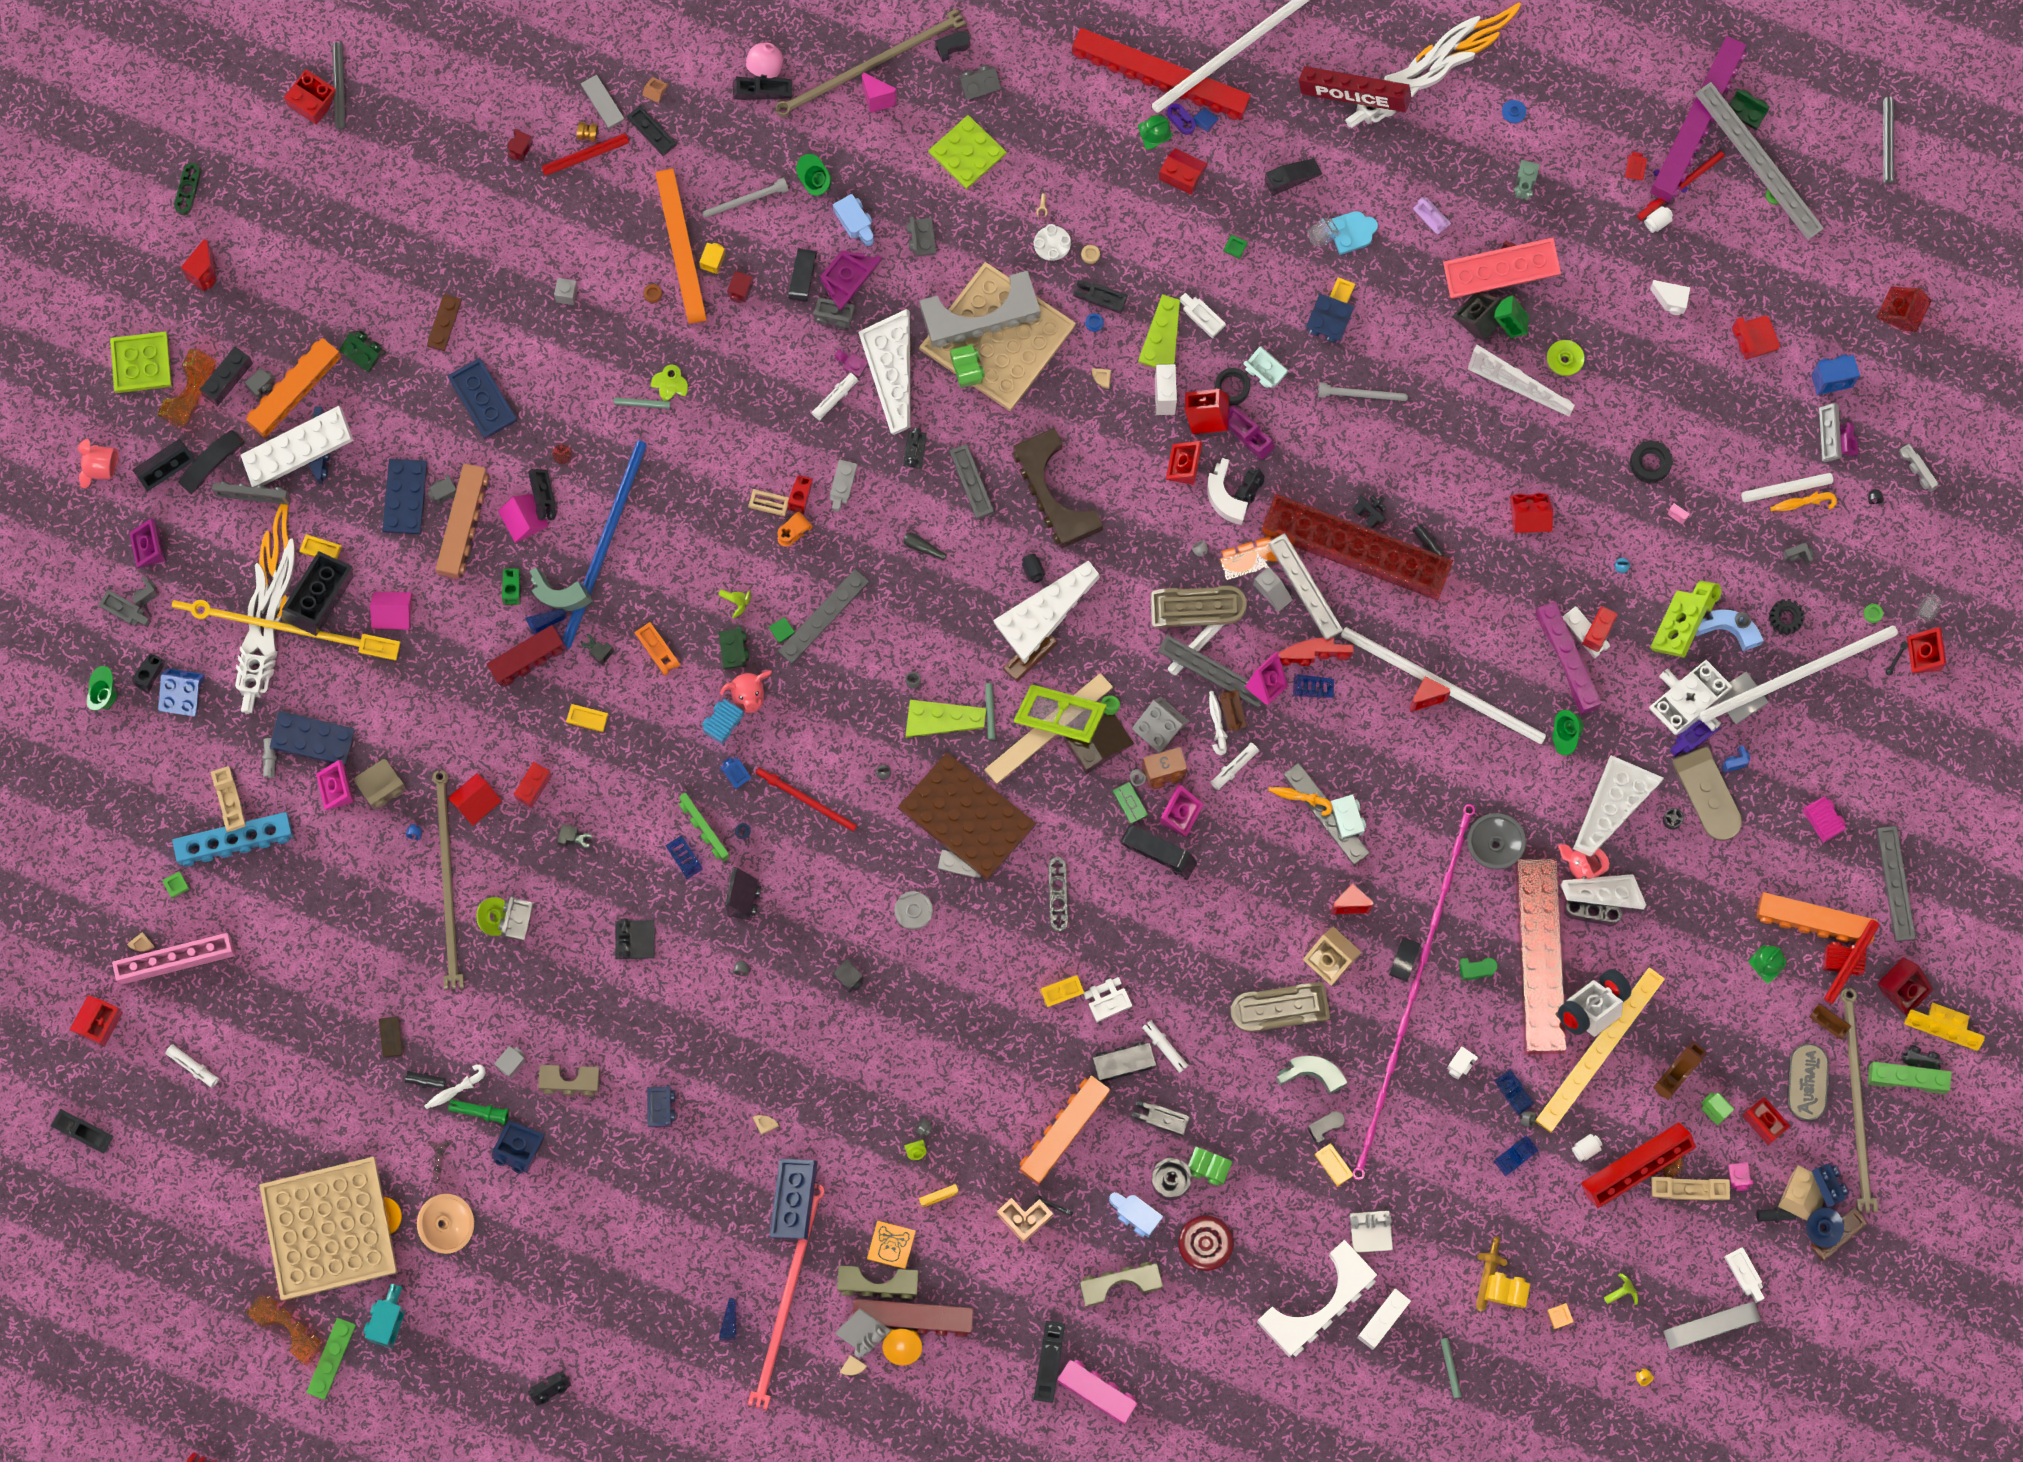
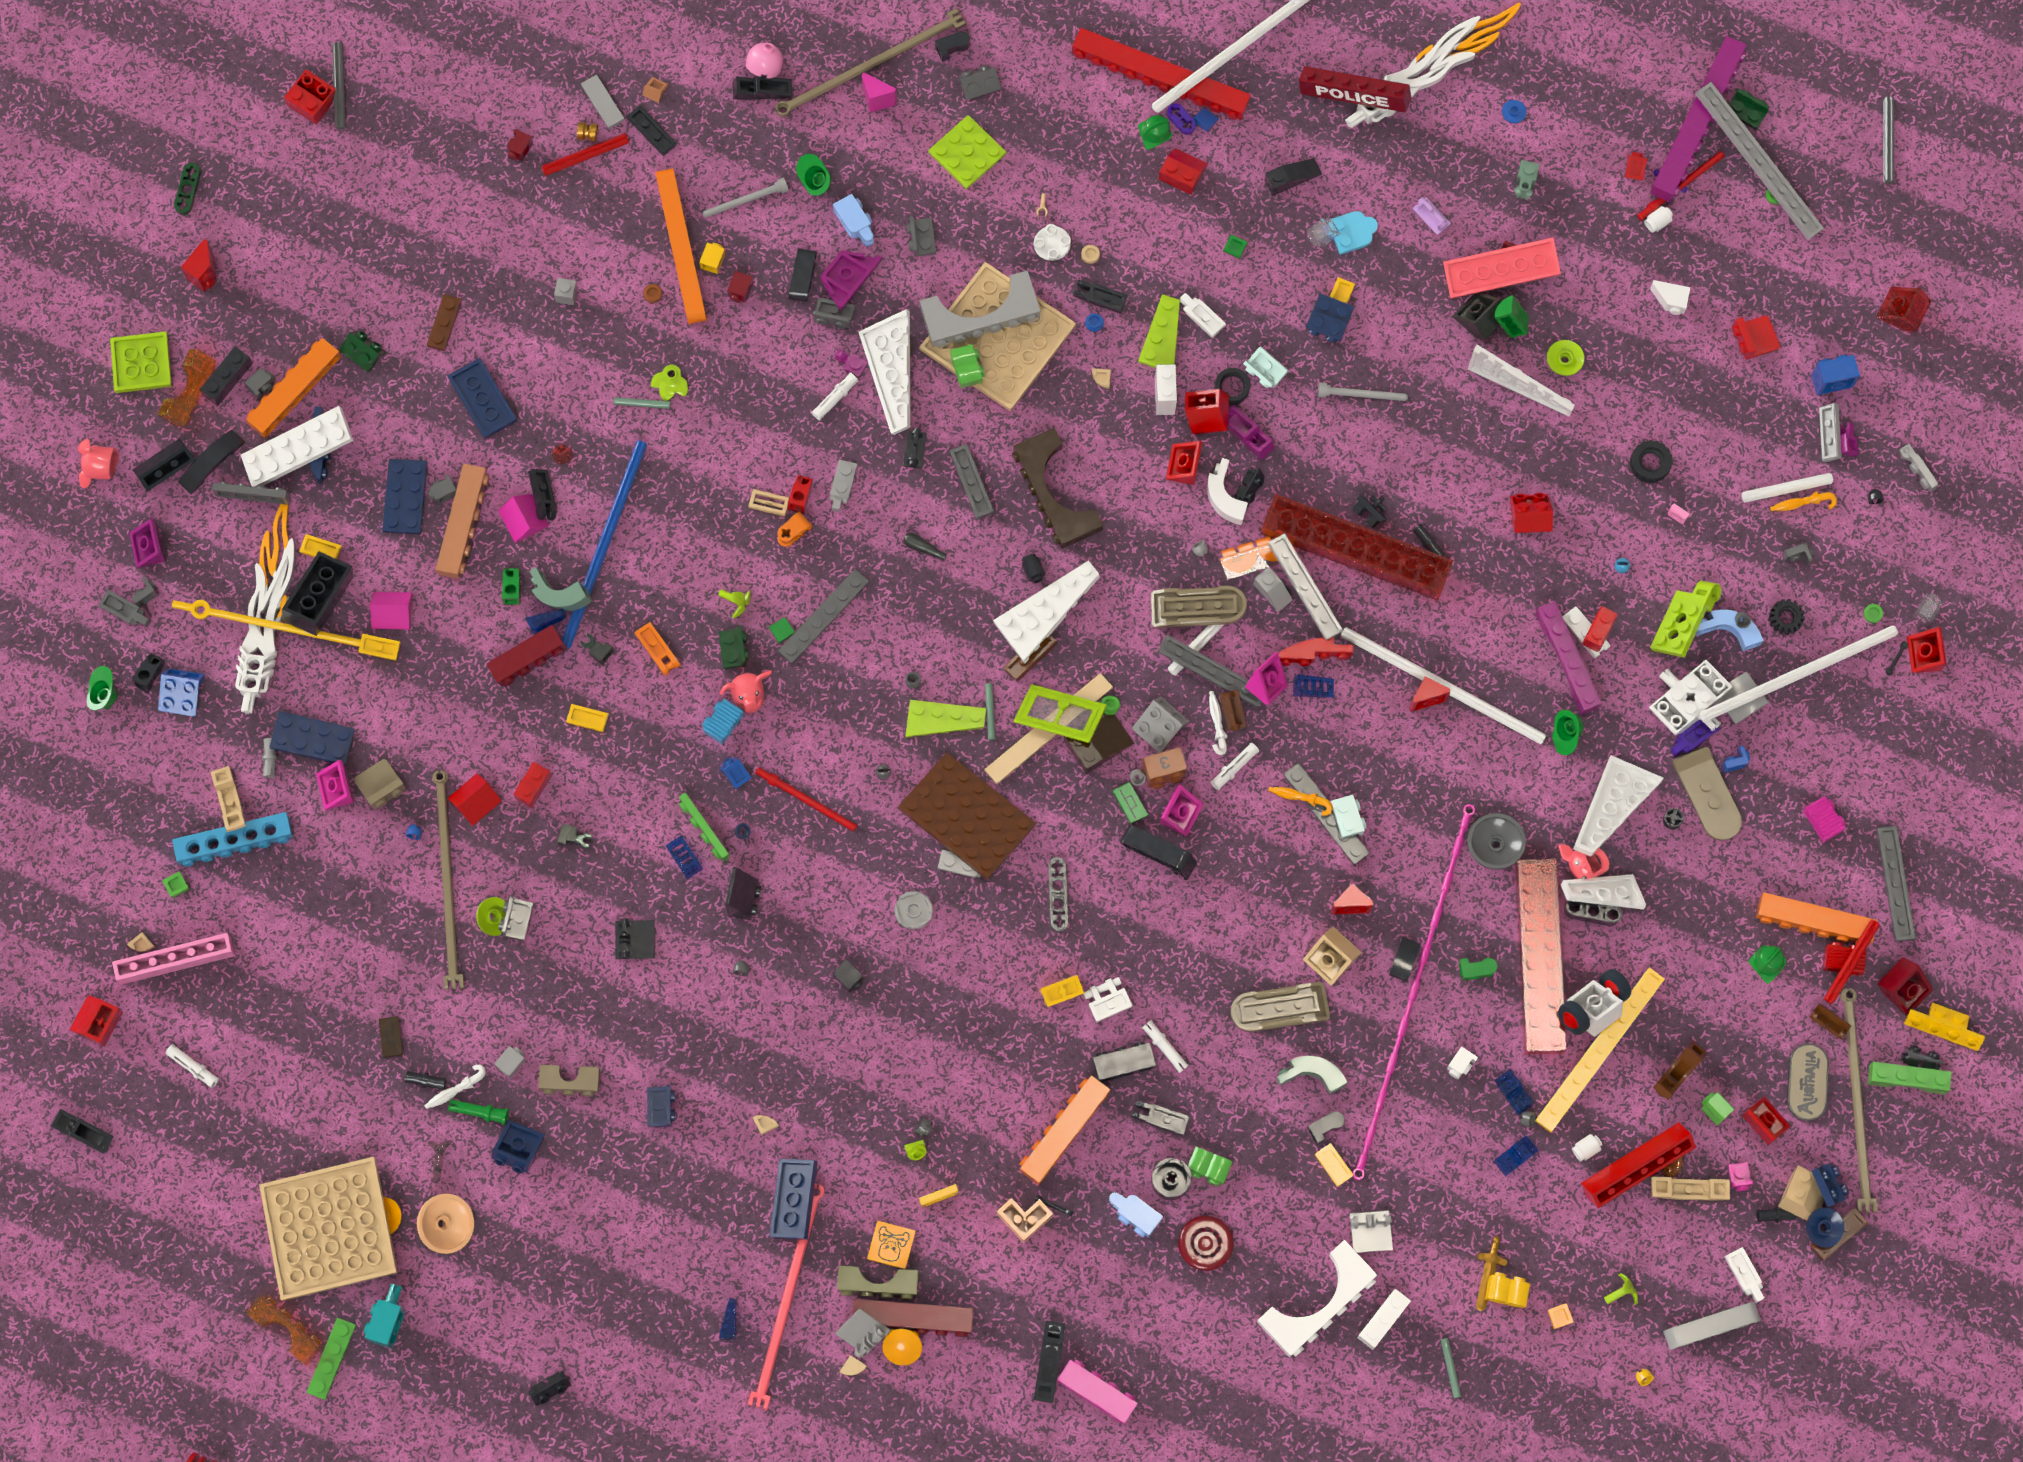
arch [1079,1262,1163,1307] -> none

